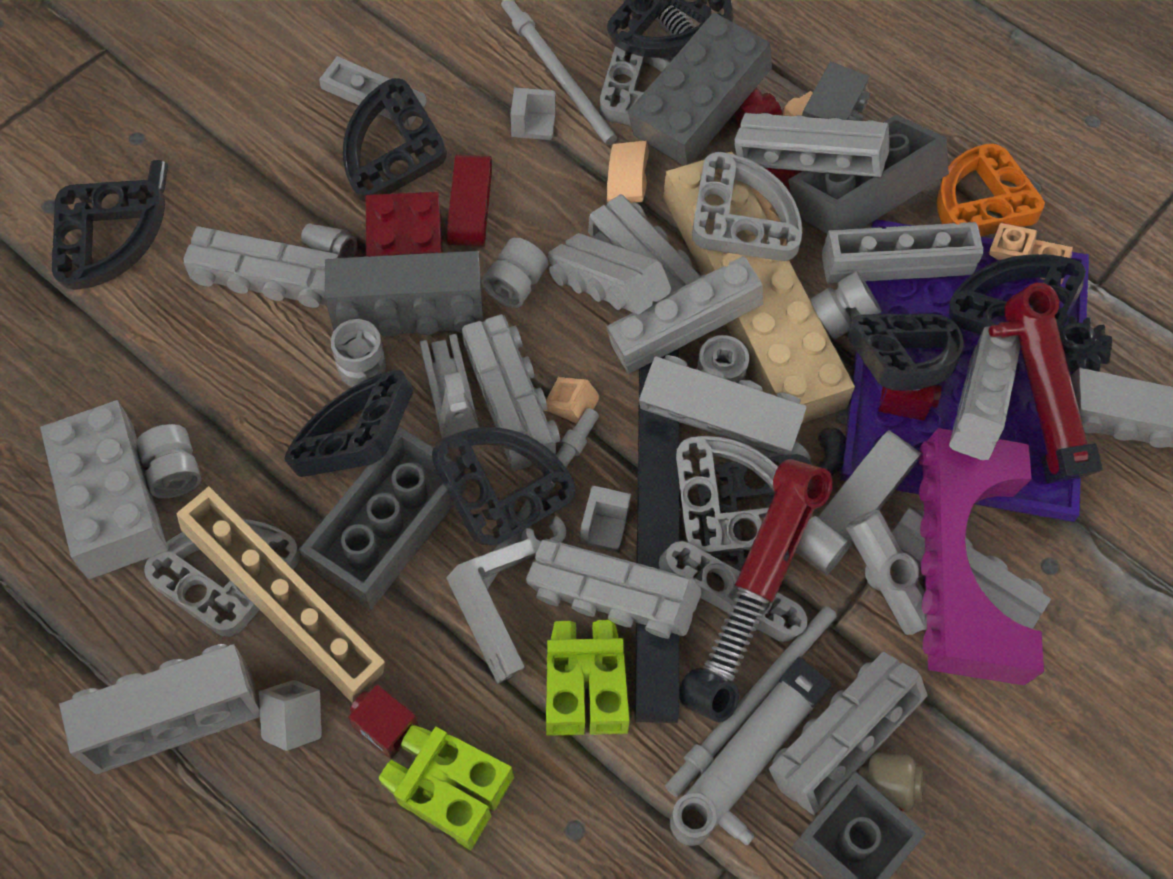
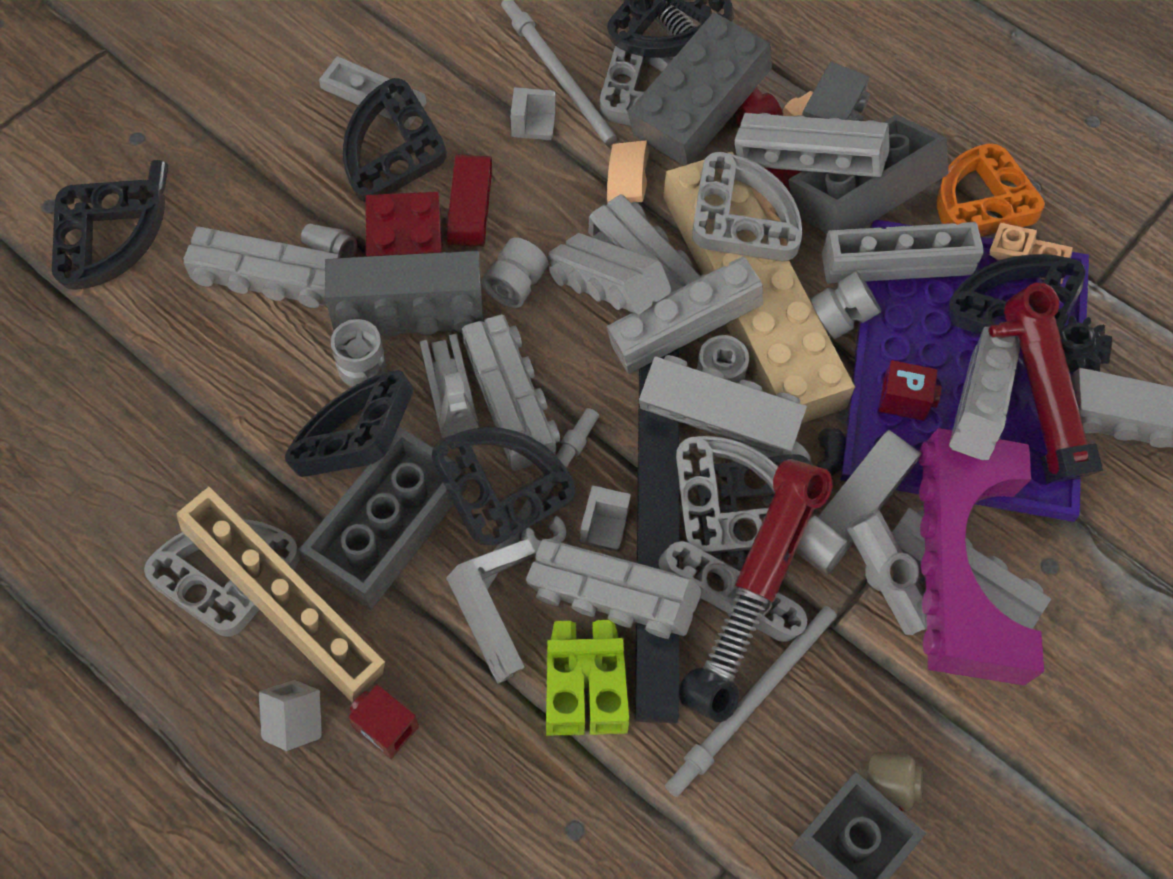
light grey brick [40,400,168,580] -> none
light grey brick [59,644,260,775] -> none
light grey wheel [136,424,202,498] -> none
lime hips [379,725,514,851] -> none
light nougat slope [545,377,599,424] -> none
light grey piece [670,656,832,846] -> none
light grey brick [769,652,928,815] -> none
black beam [848,314,963,391] -> none

